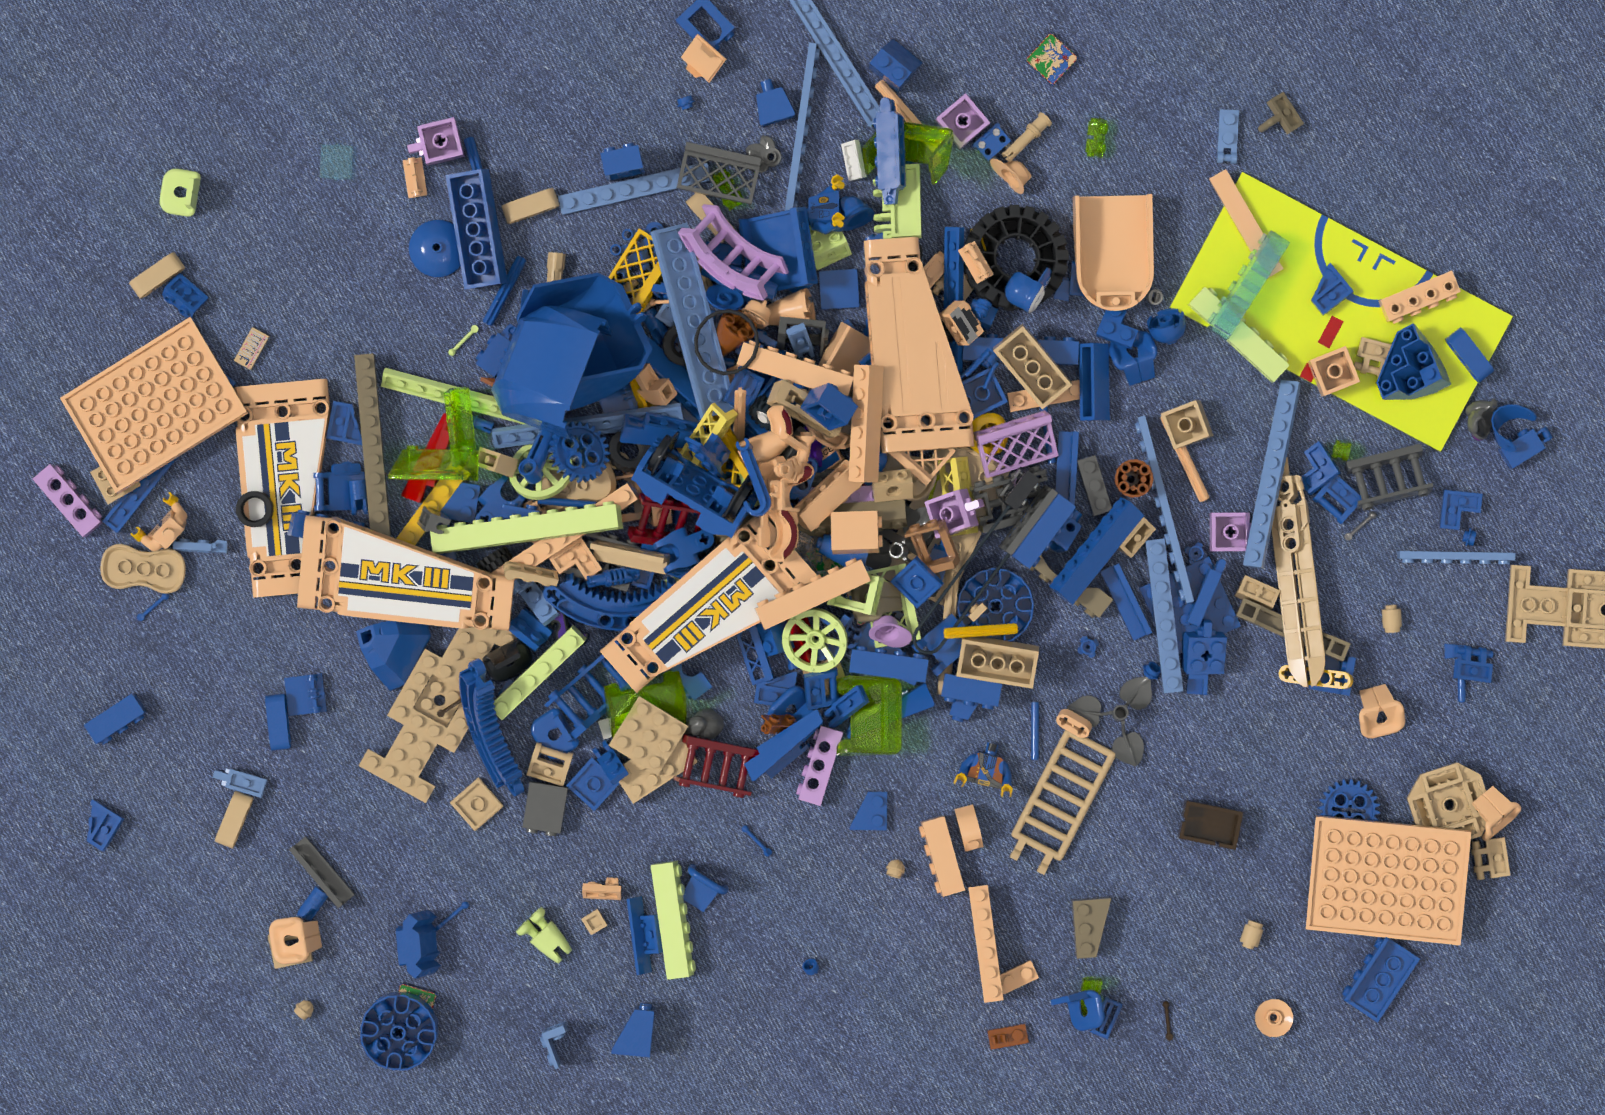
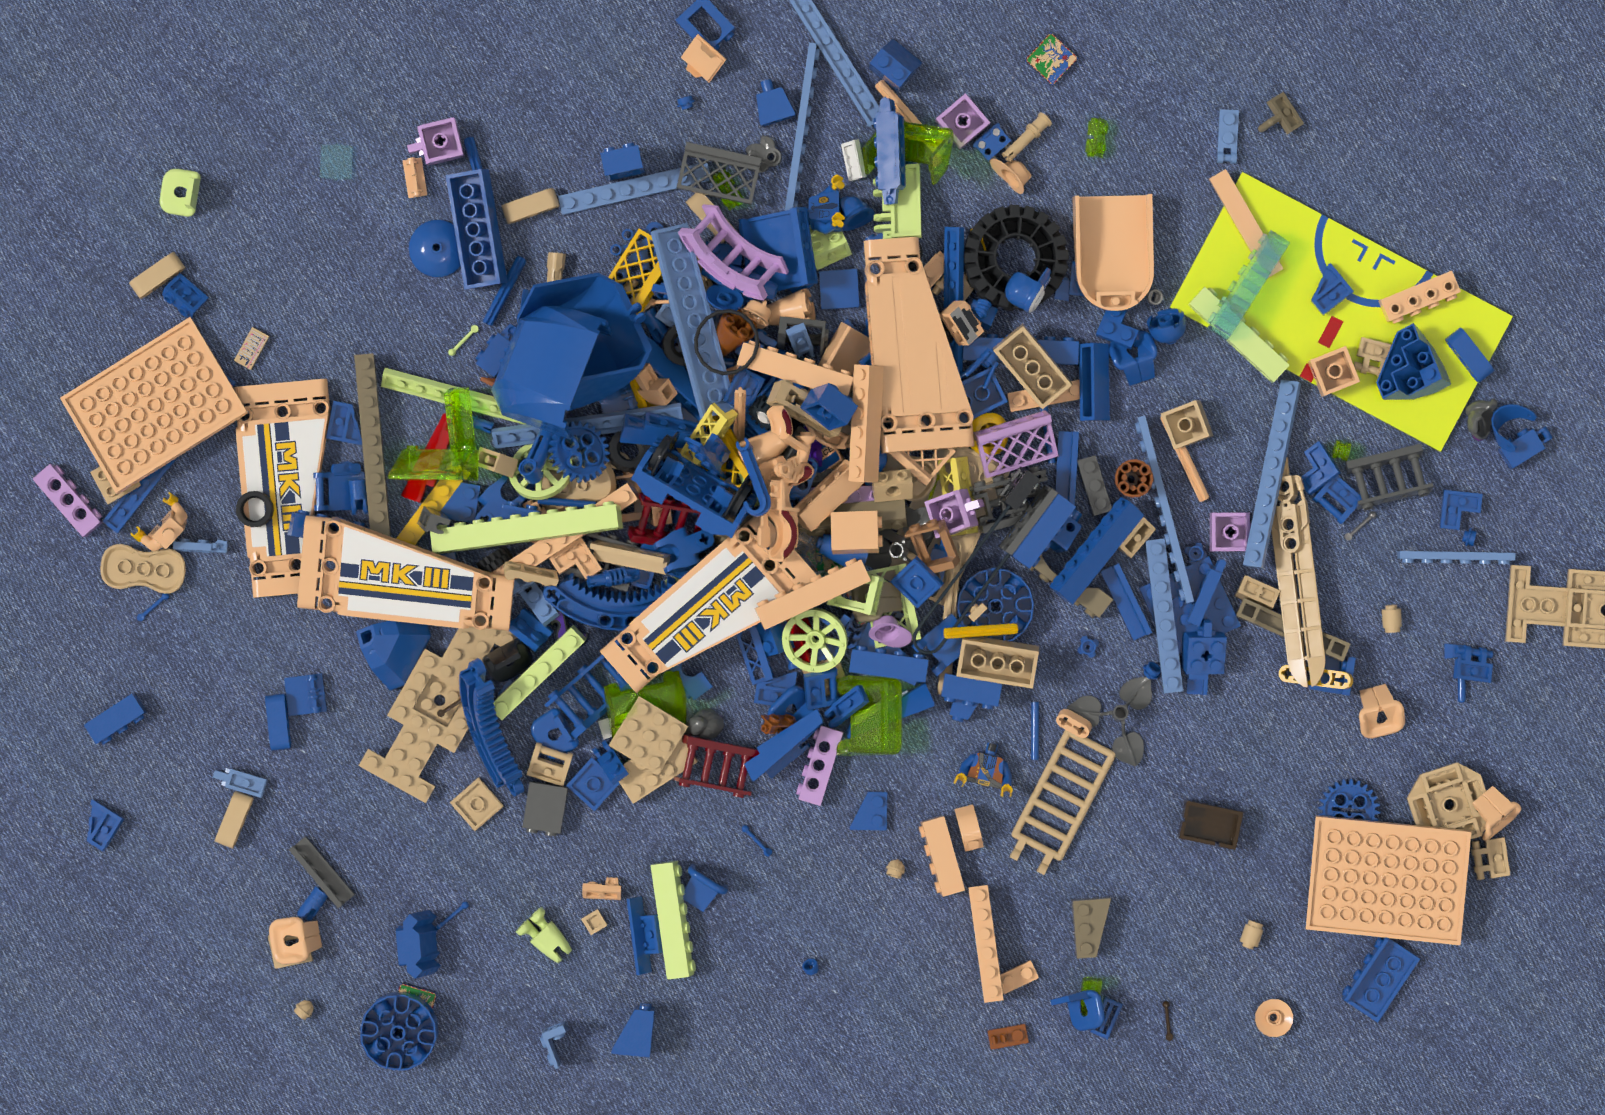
light nougat hinge [958,241,994,284] -> none

